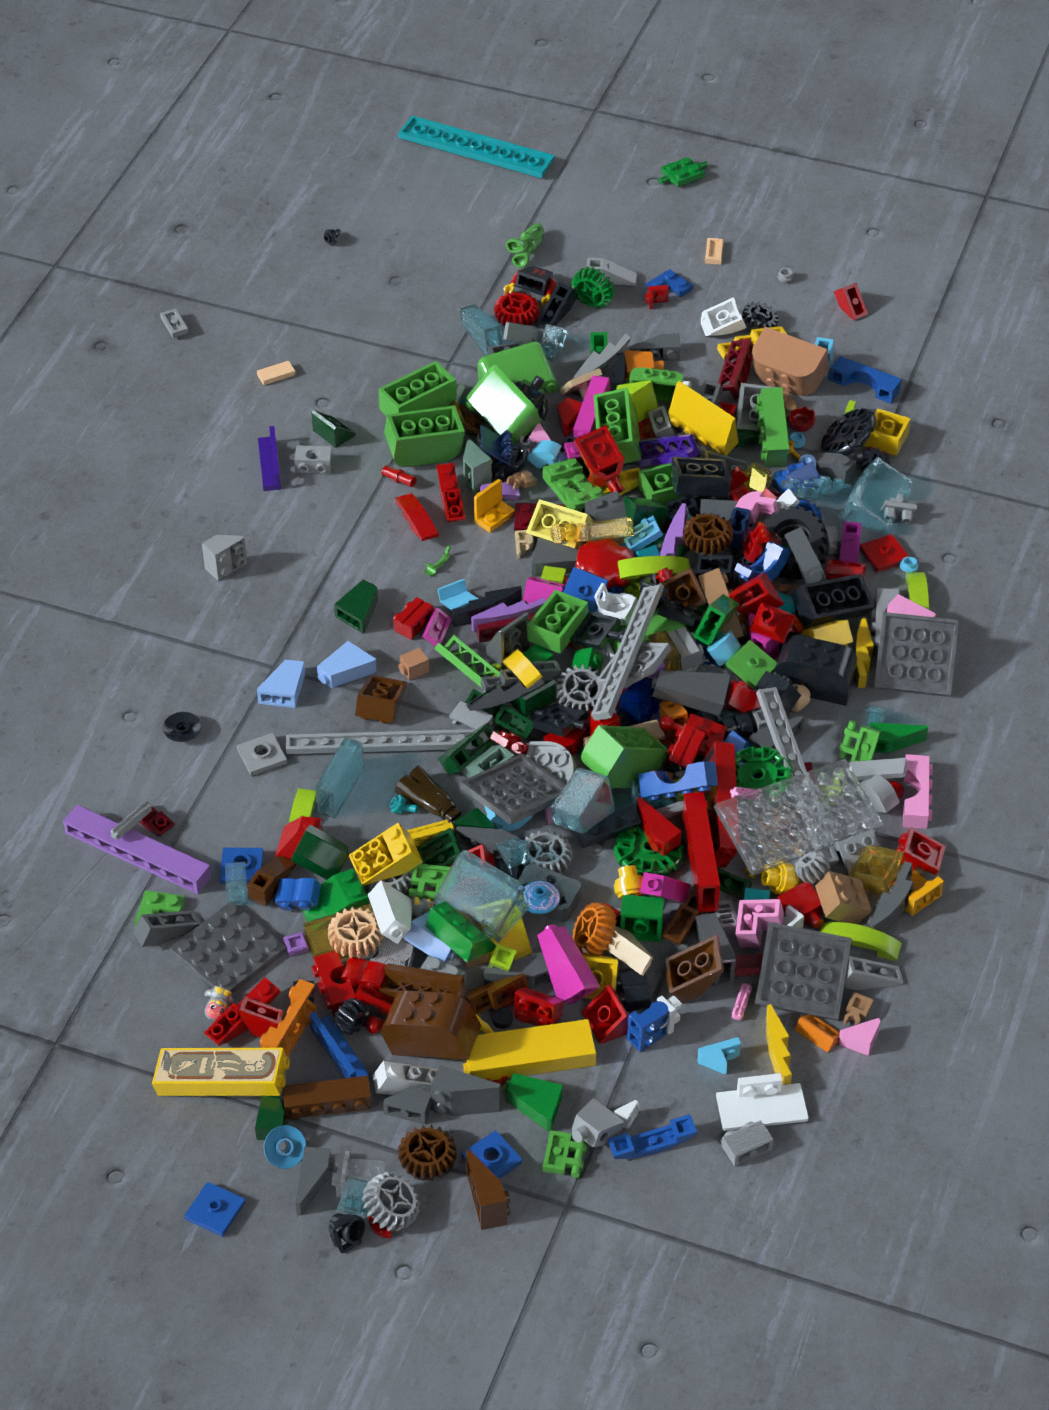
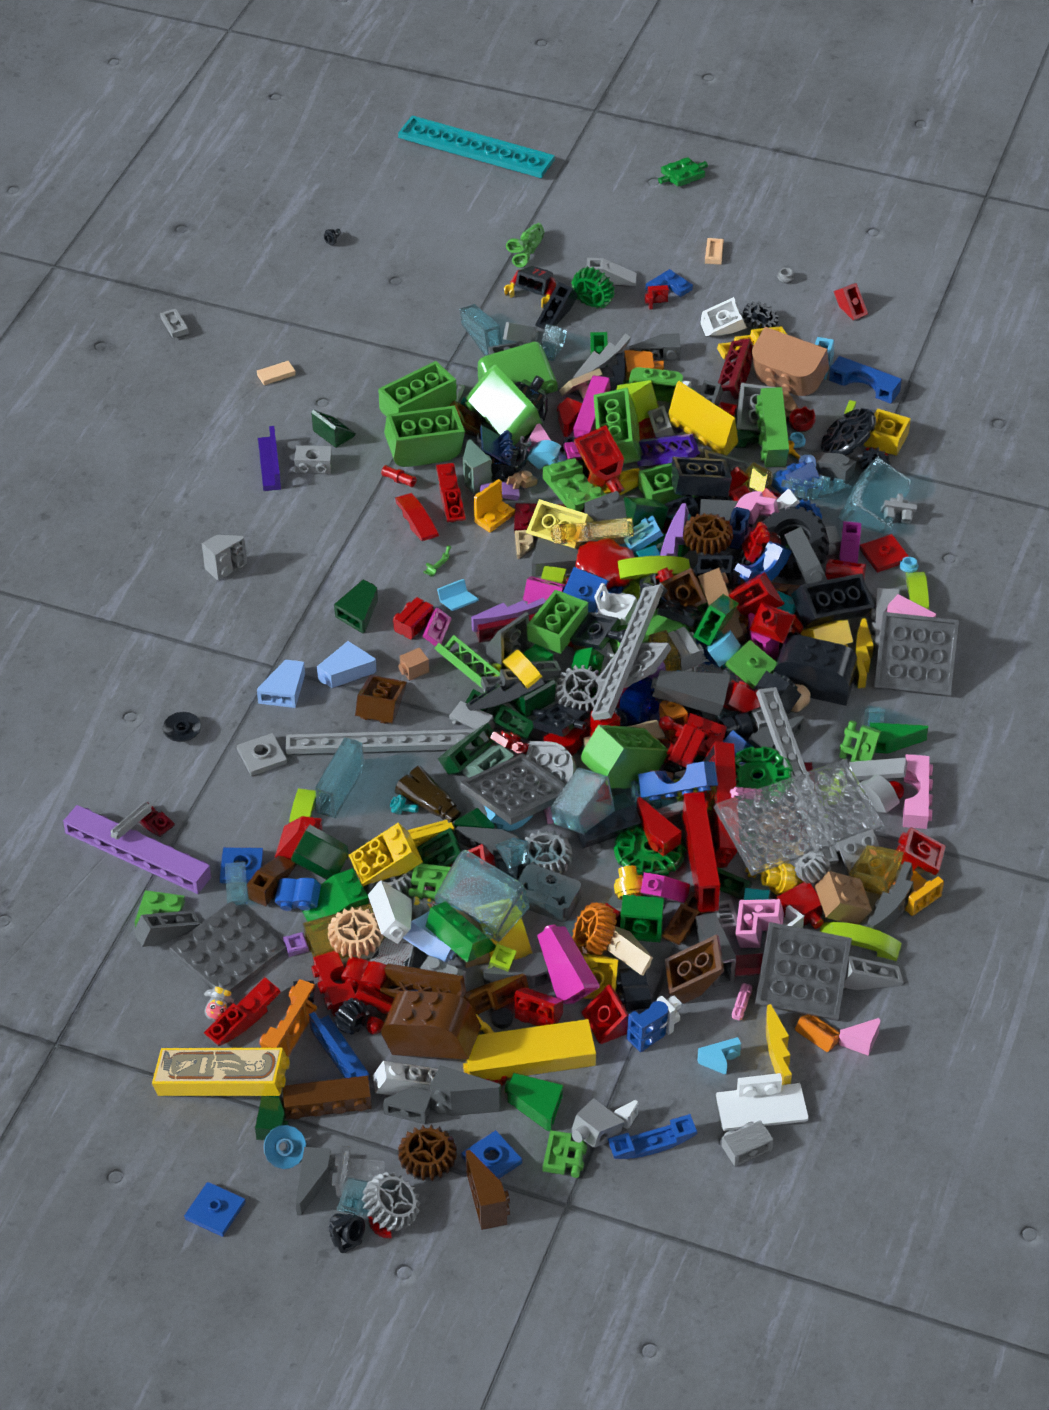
red slope [239,997,284,1038] -> none
black slope [452,586,522,627] -> none
red gear [494,291,539,326] -> none
dish [520,881,560,915] -> none
medium nougat plate [844,992,874,1026] -> none

